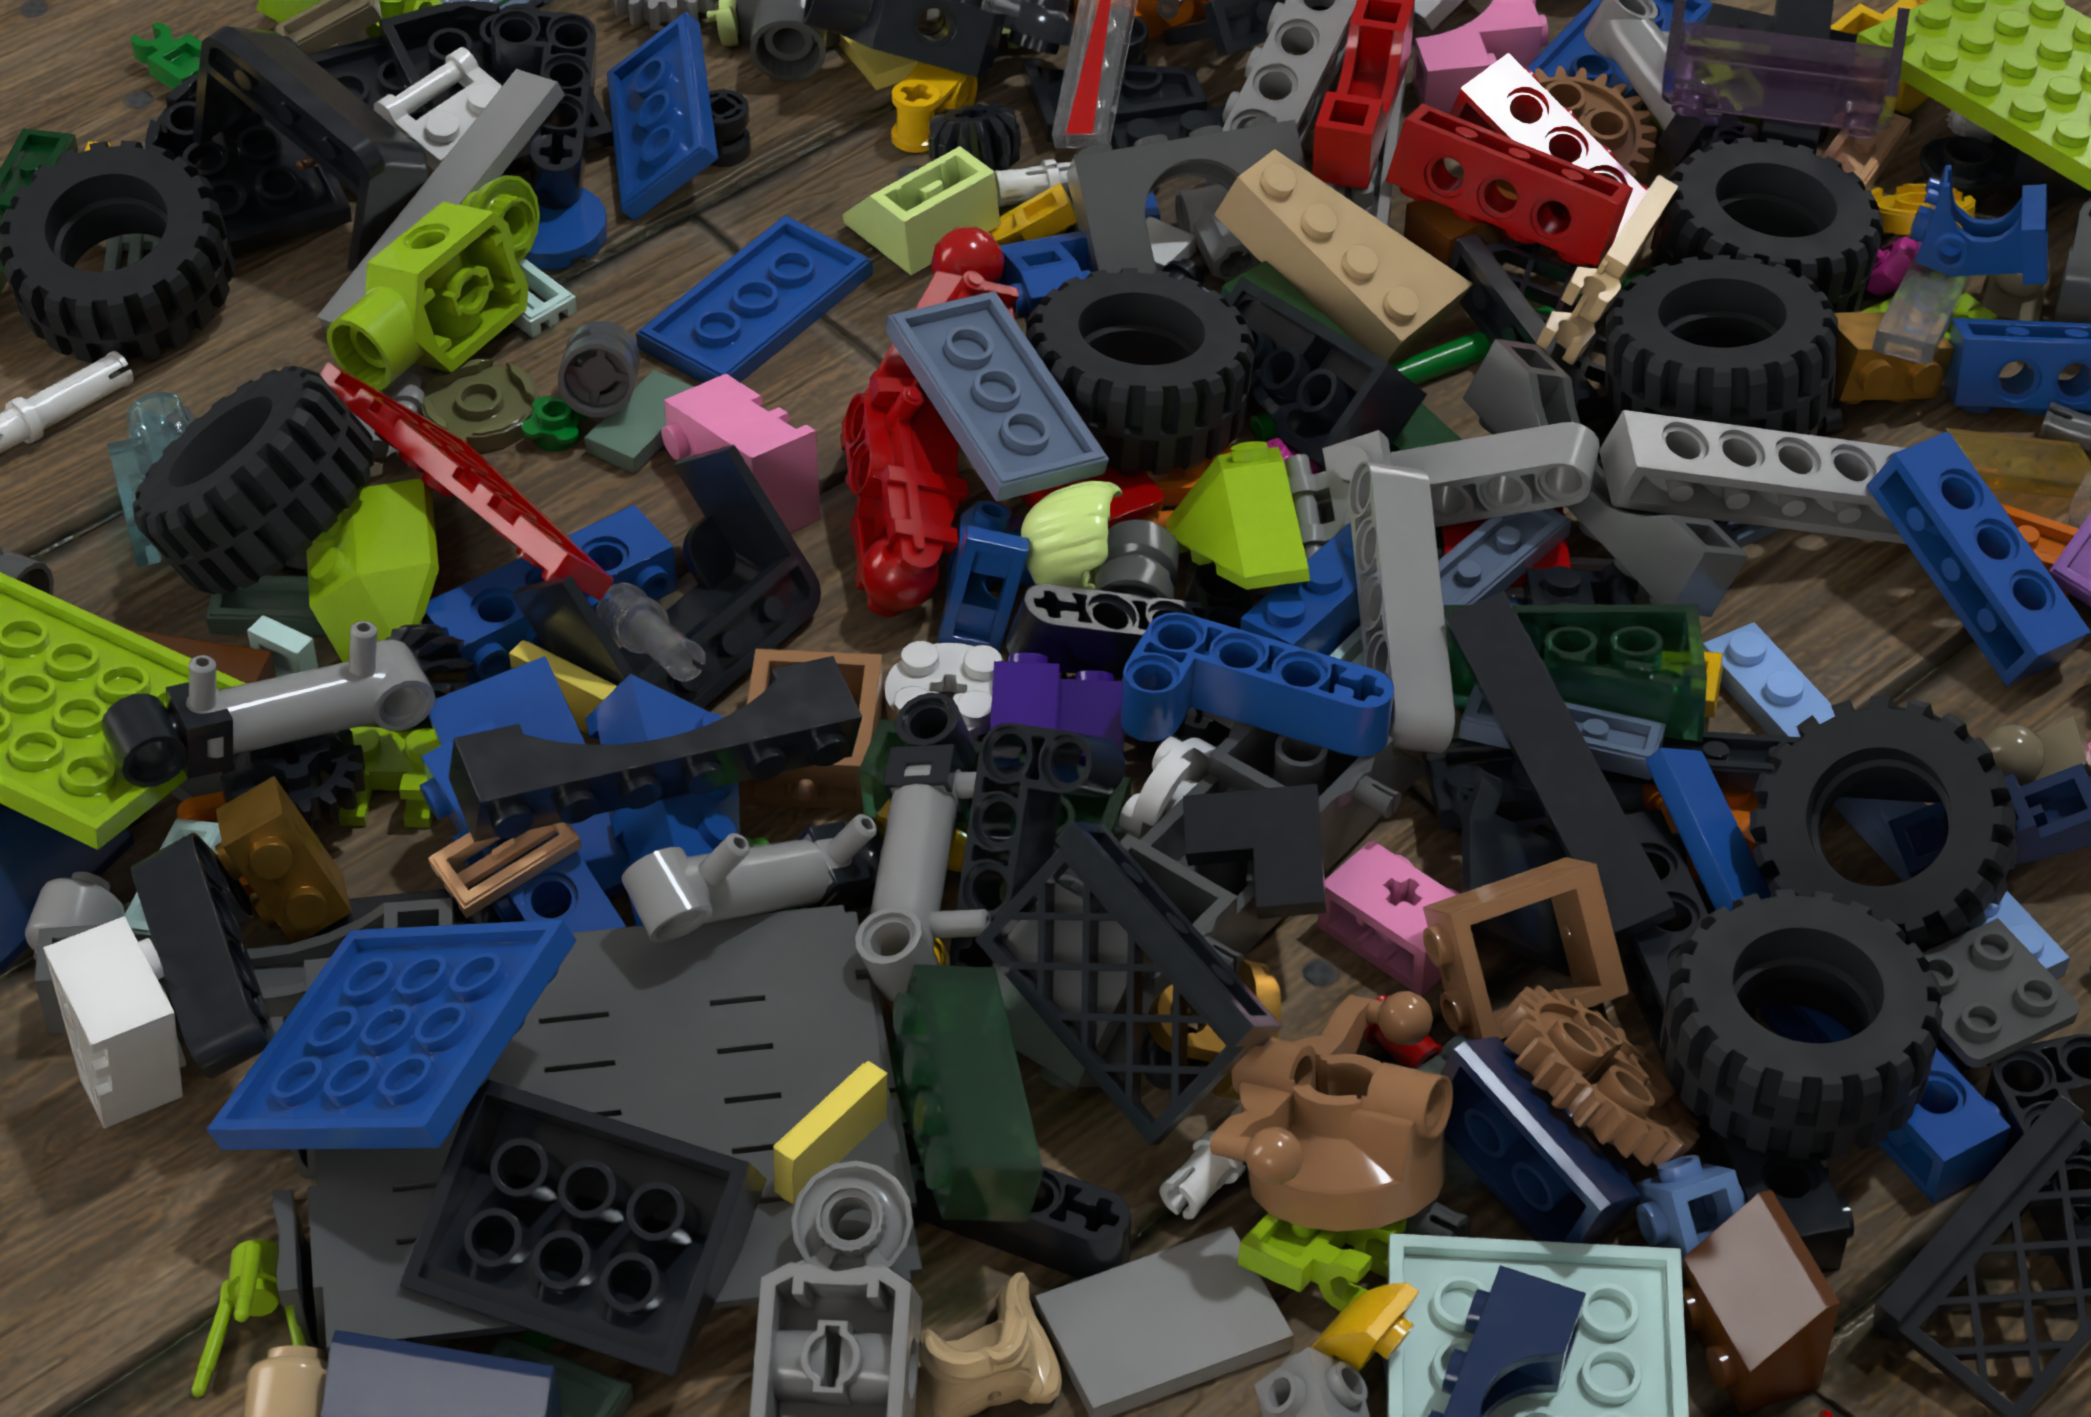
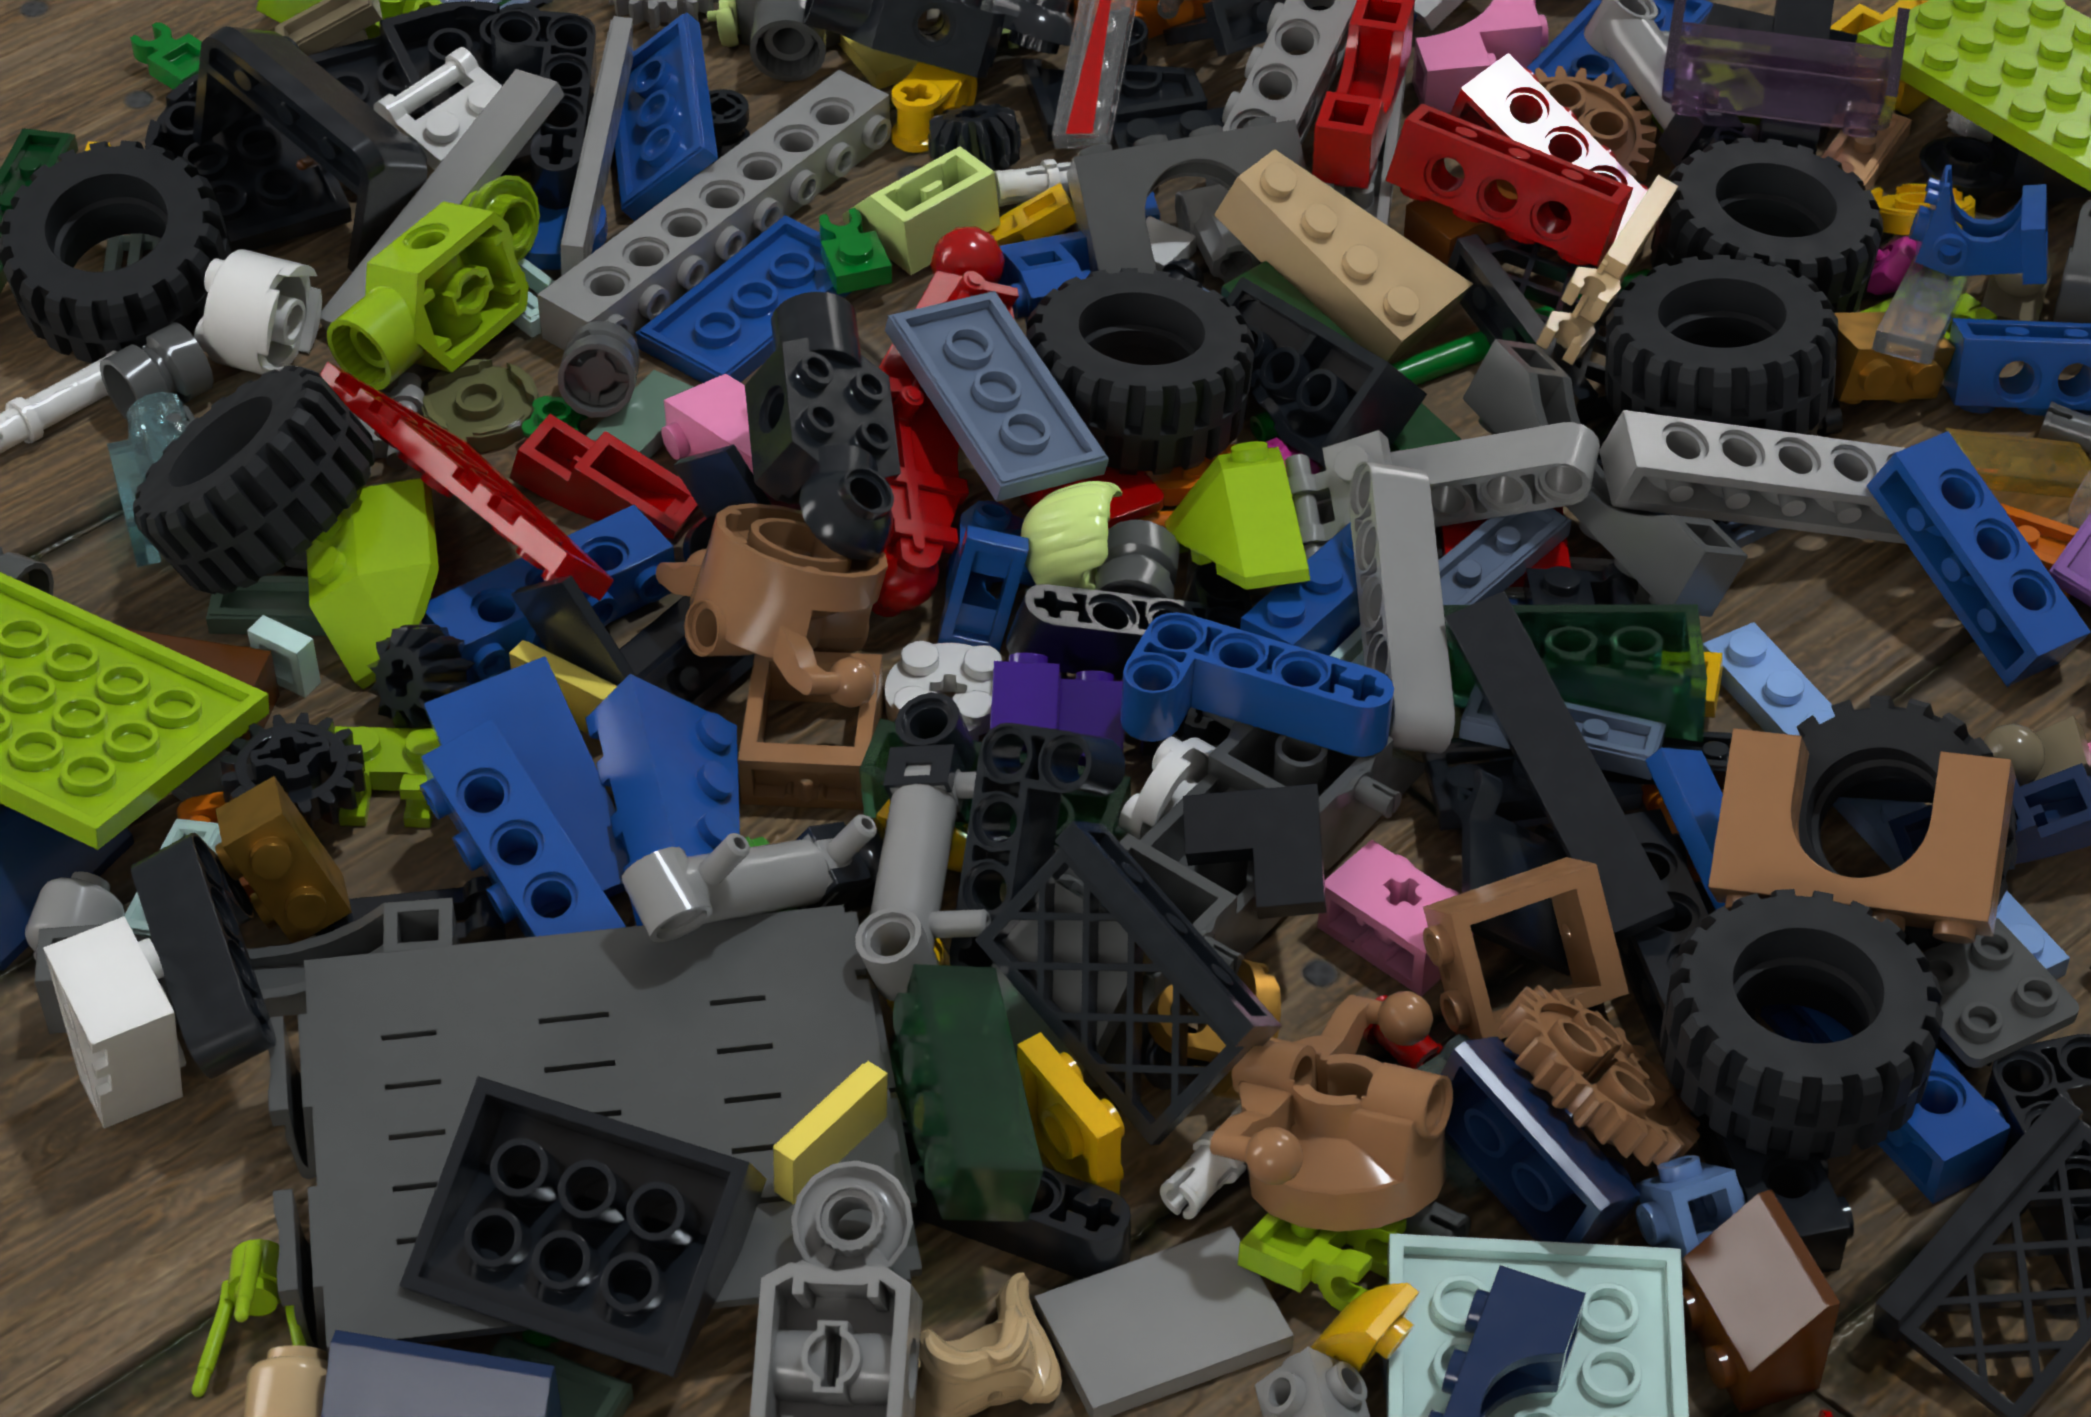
light grey piece [101,621,435,788] -> none
blue plate [207,919,577,1150] -> none
light nougat tile [428,822,582,918] -> none
black arch [449,656,862,842] -> none
clear pin [595,582,706,681] -> none
none -> dark grey wheel [100,322,214,428]
none -> white brick [194,249,322,375]
none -> red slope [509,413,699,539]
none -> light grey brick [537,70,892,350]
none -> light grey tile [561,16,633,276]
none -> medium nougat piece [656,503,888,708]
none -> black brick [745,292,901,561]
none -> green plate [819,208,892,294]
none -> yellow plate [1017,1032,1125,1195]
none -> medium nougat arch [1708,728,2016,944]

